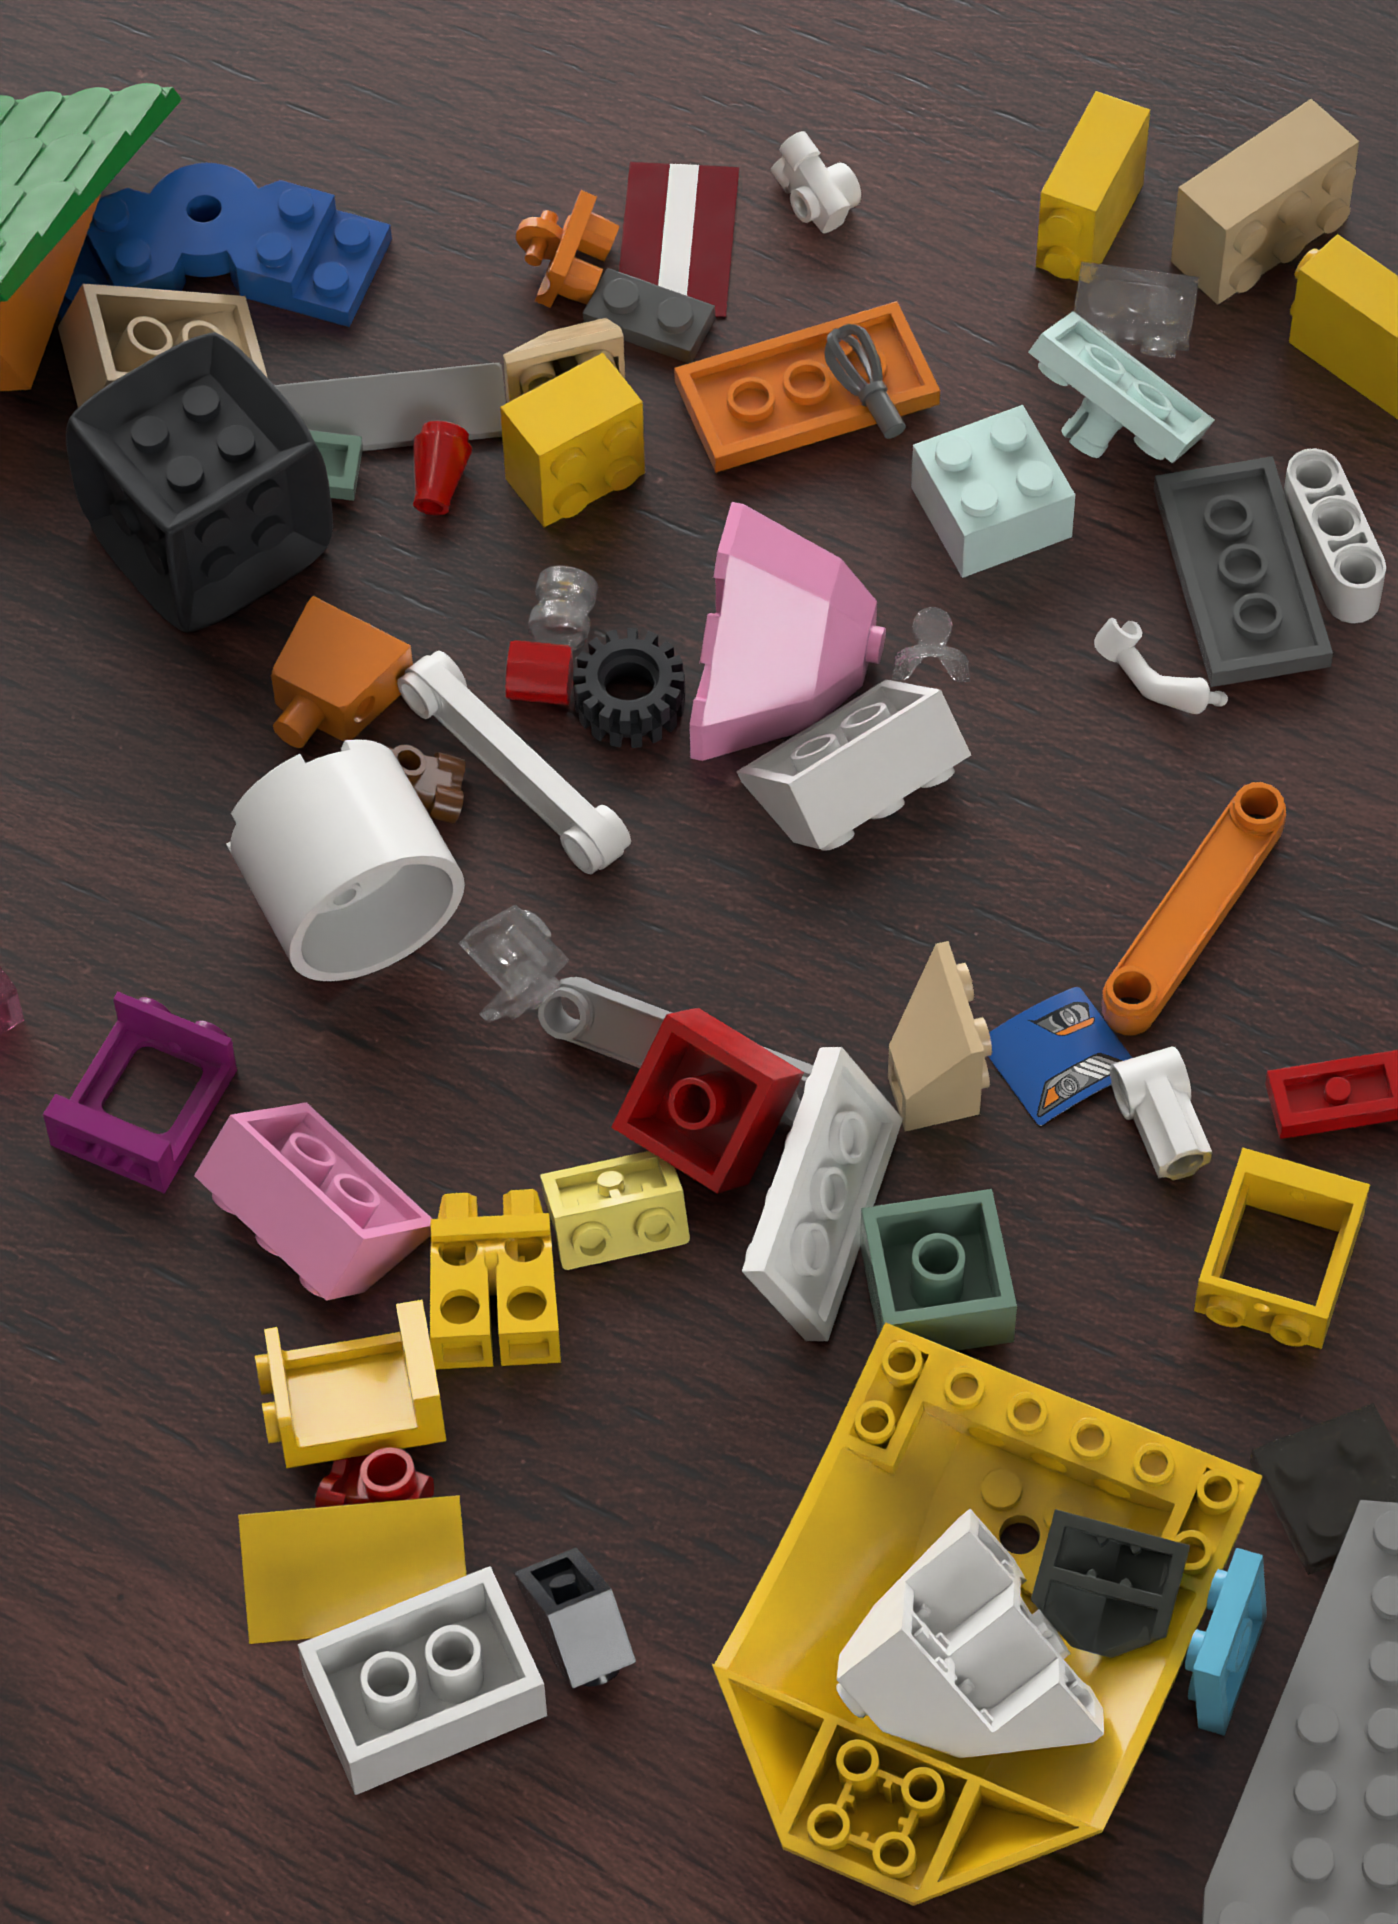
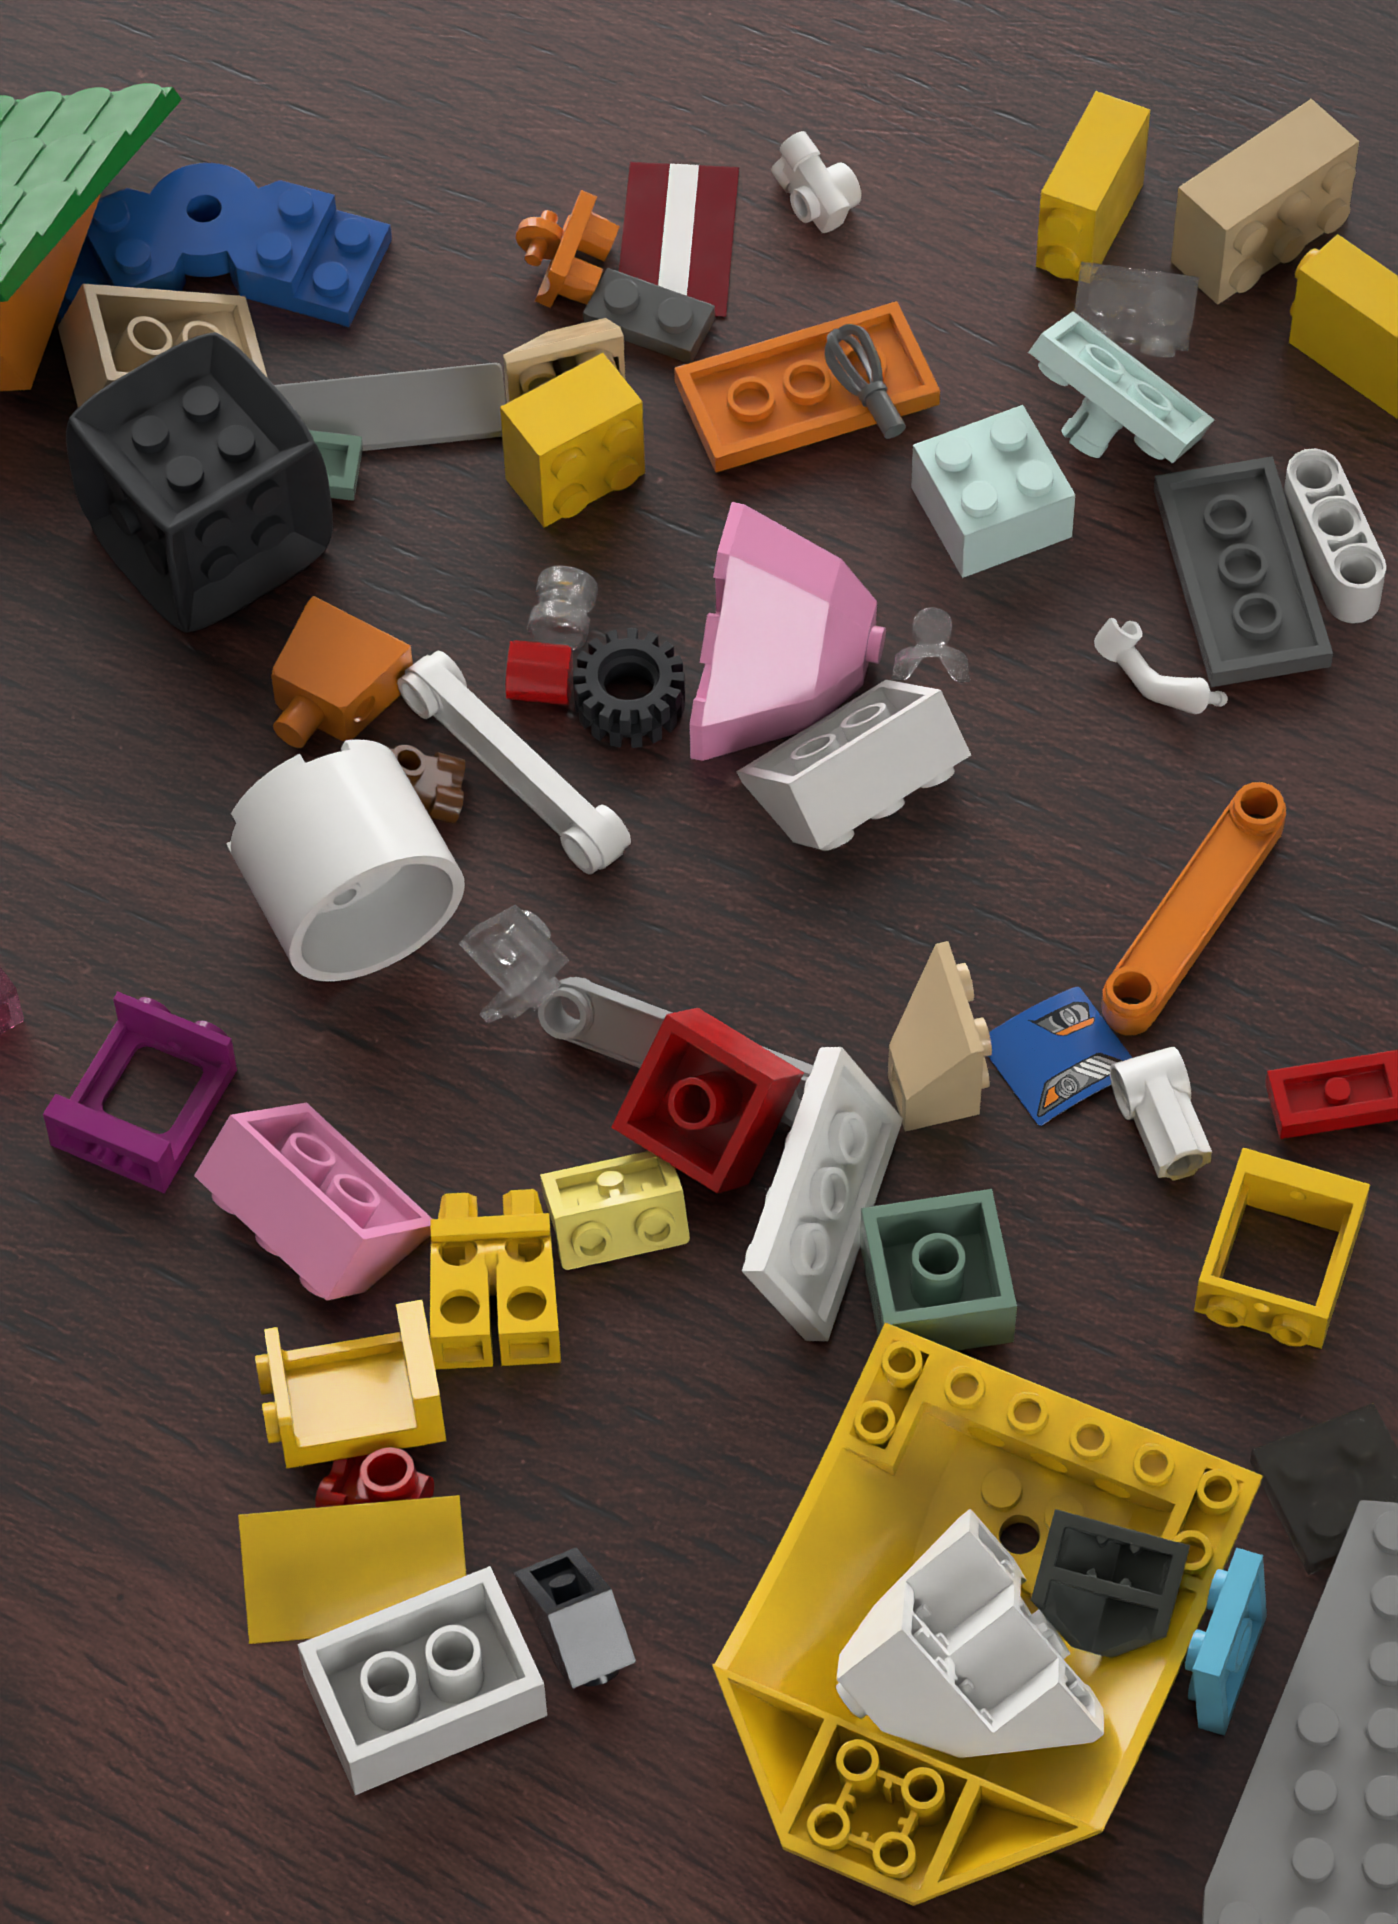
red cone [413,421,472,515] -> none

